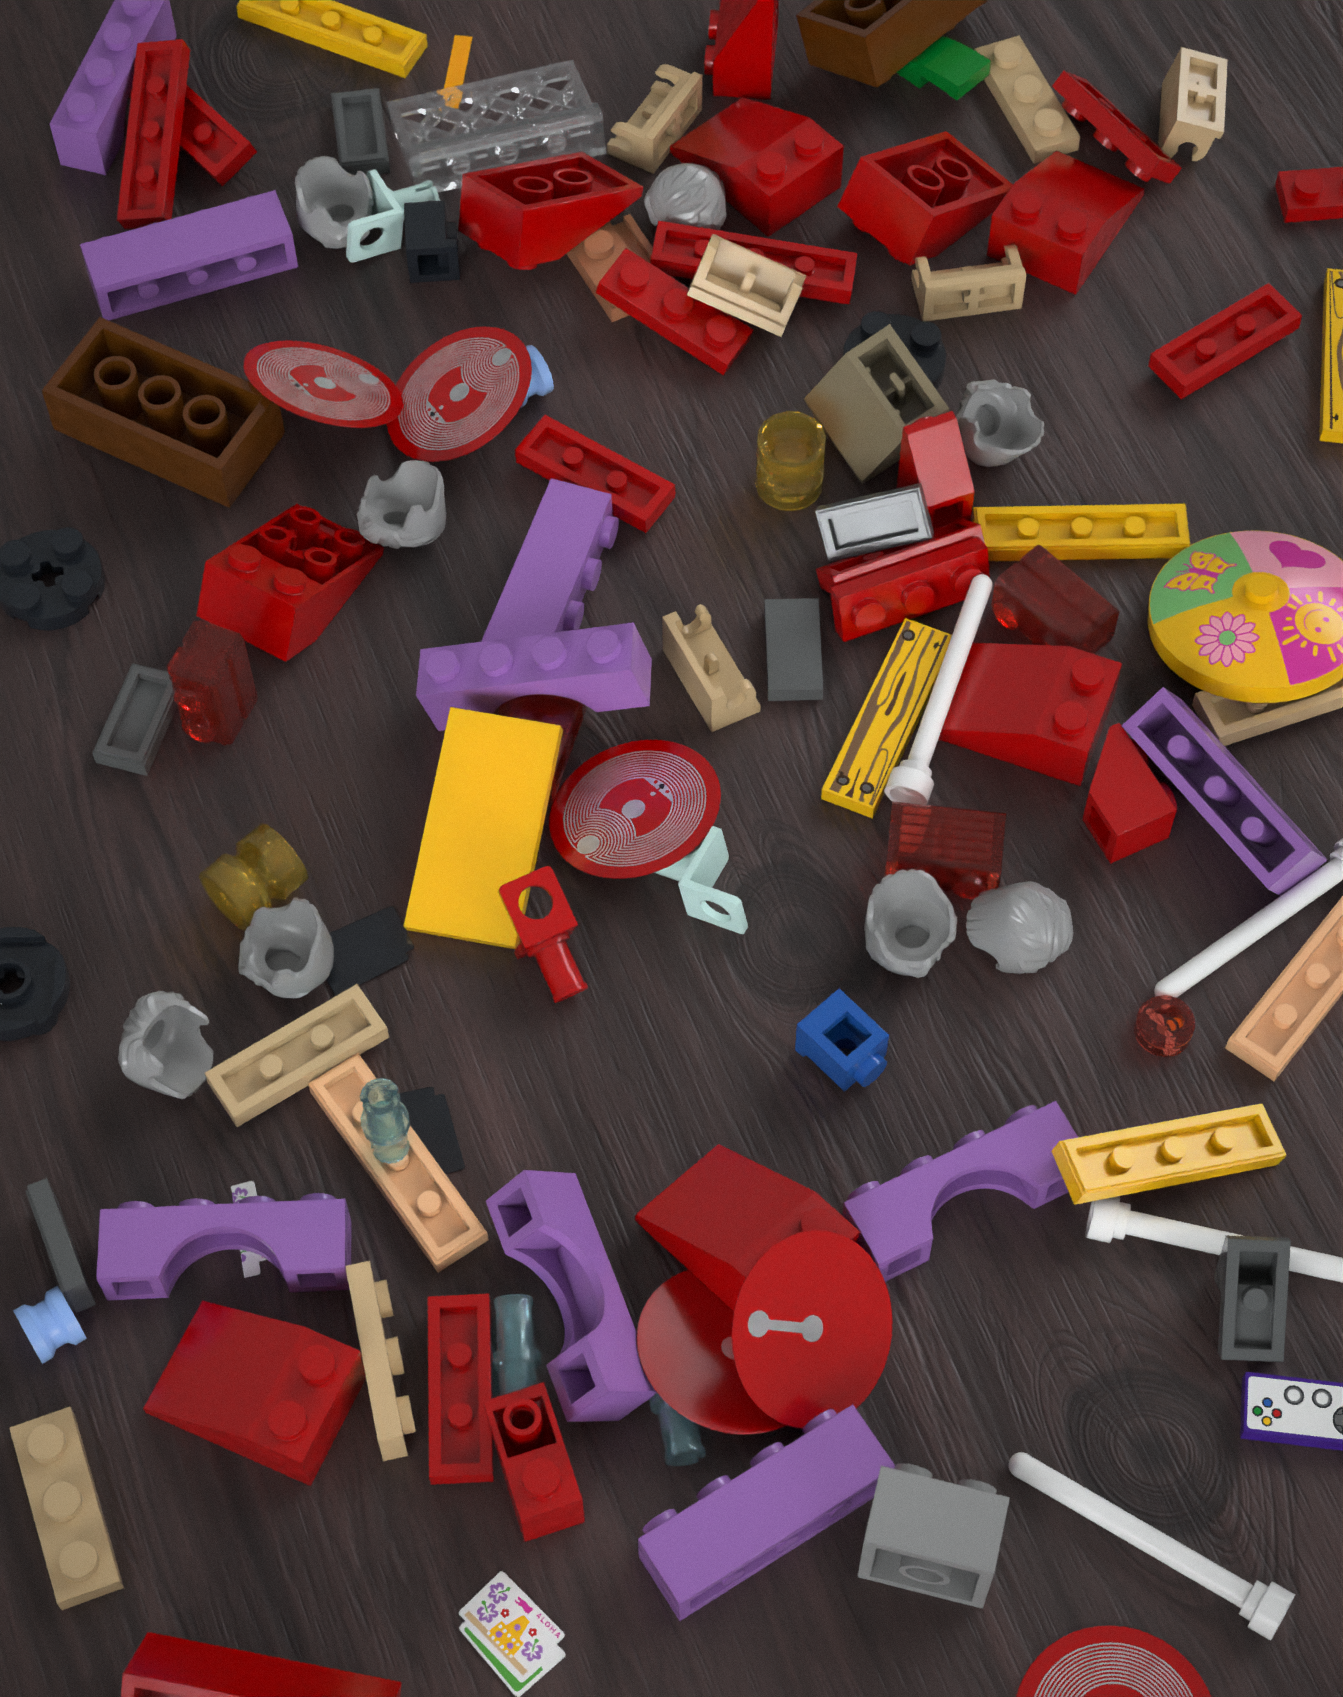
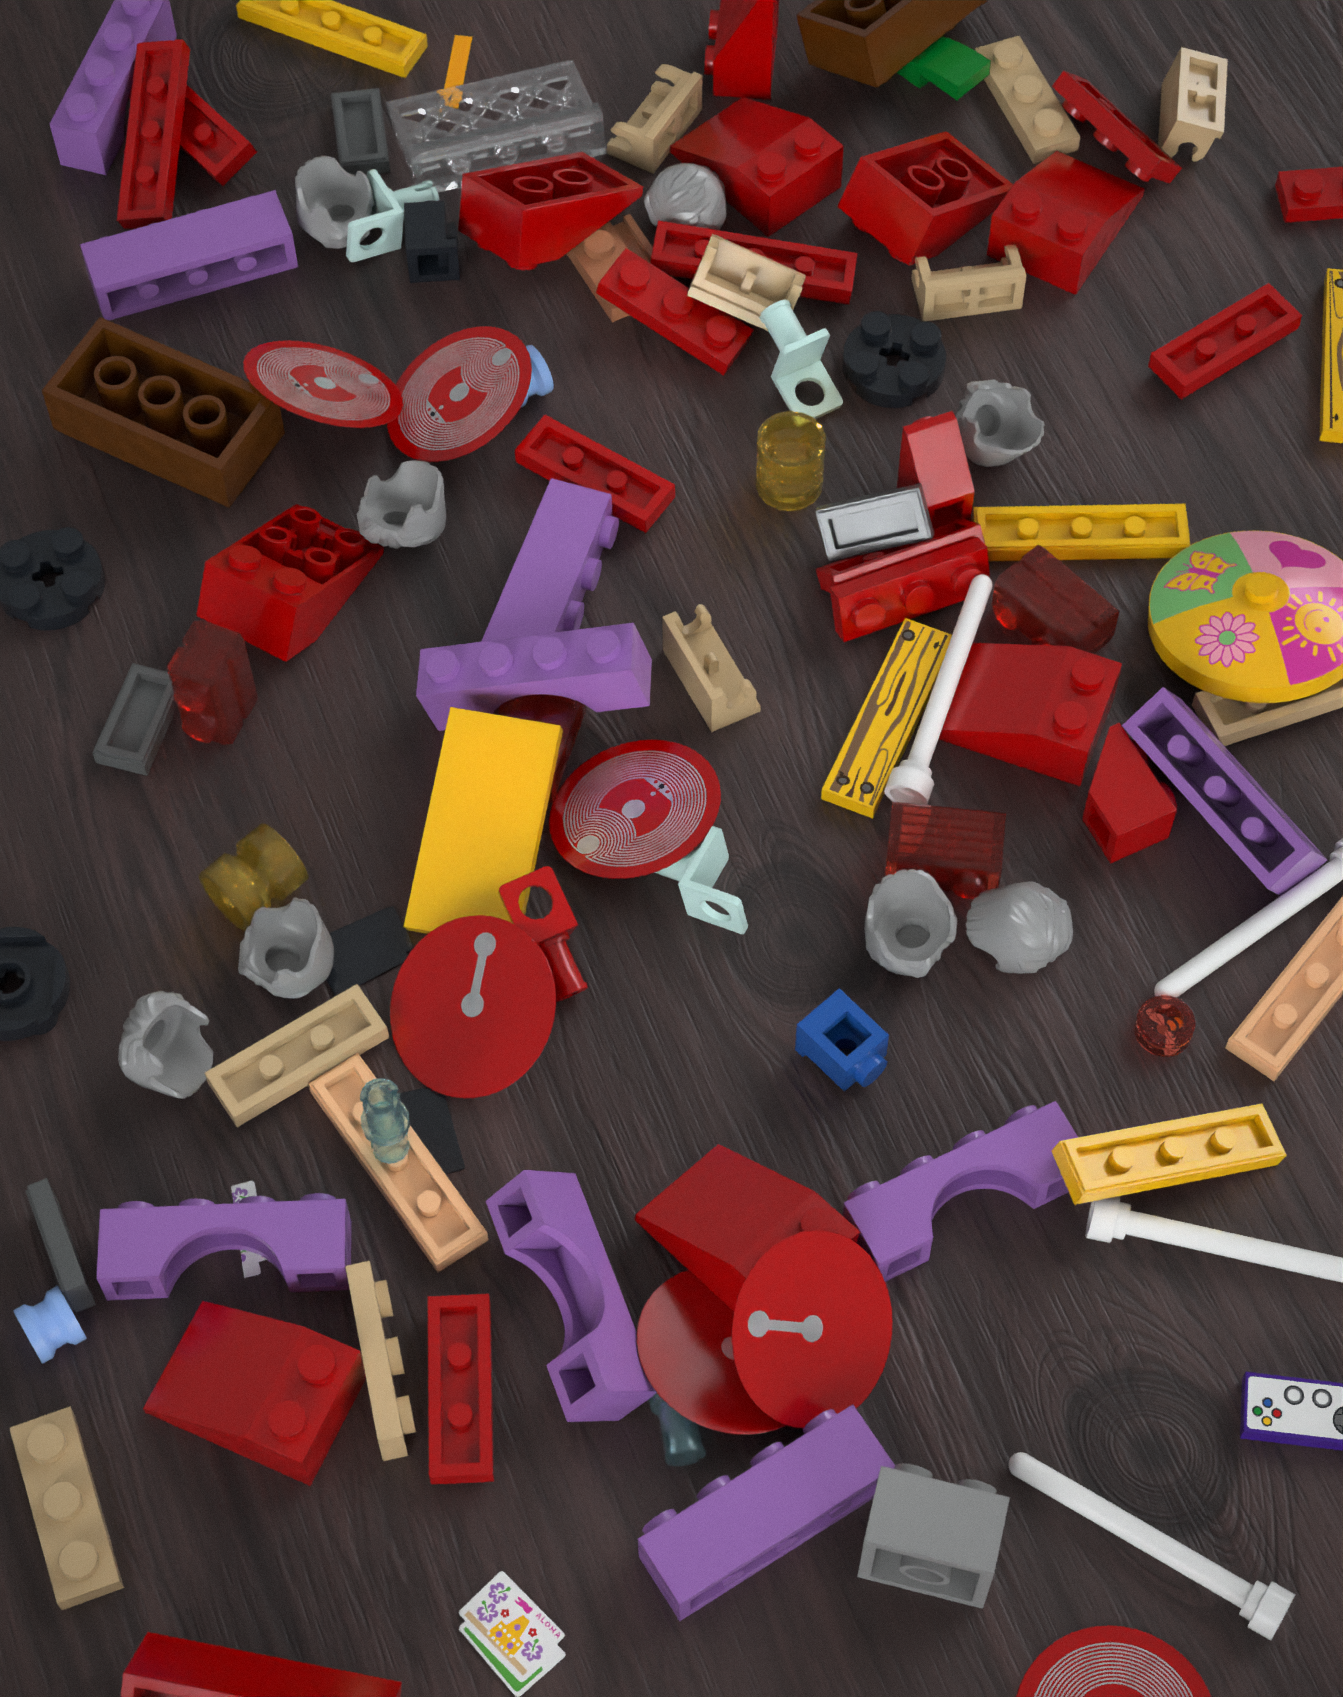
red slope [483,1382,585,1542] -> none
clear light blue pin [491,1294,541,1396] -> none
dark grey tile [764,598,823,701] -> none
dark tan slope [804,324,949,485] -> none
dark grey slope [1214,1235,1291,1362] -> none
none -> red piece [390,915,556,1098]
none -> light aqua bracket [759,300,843,425]

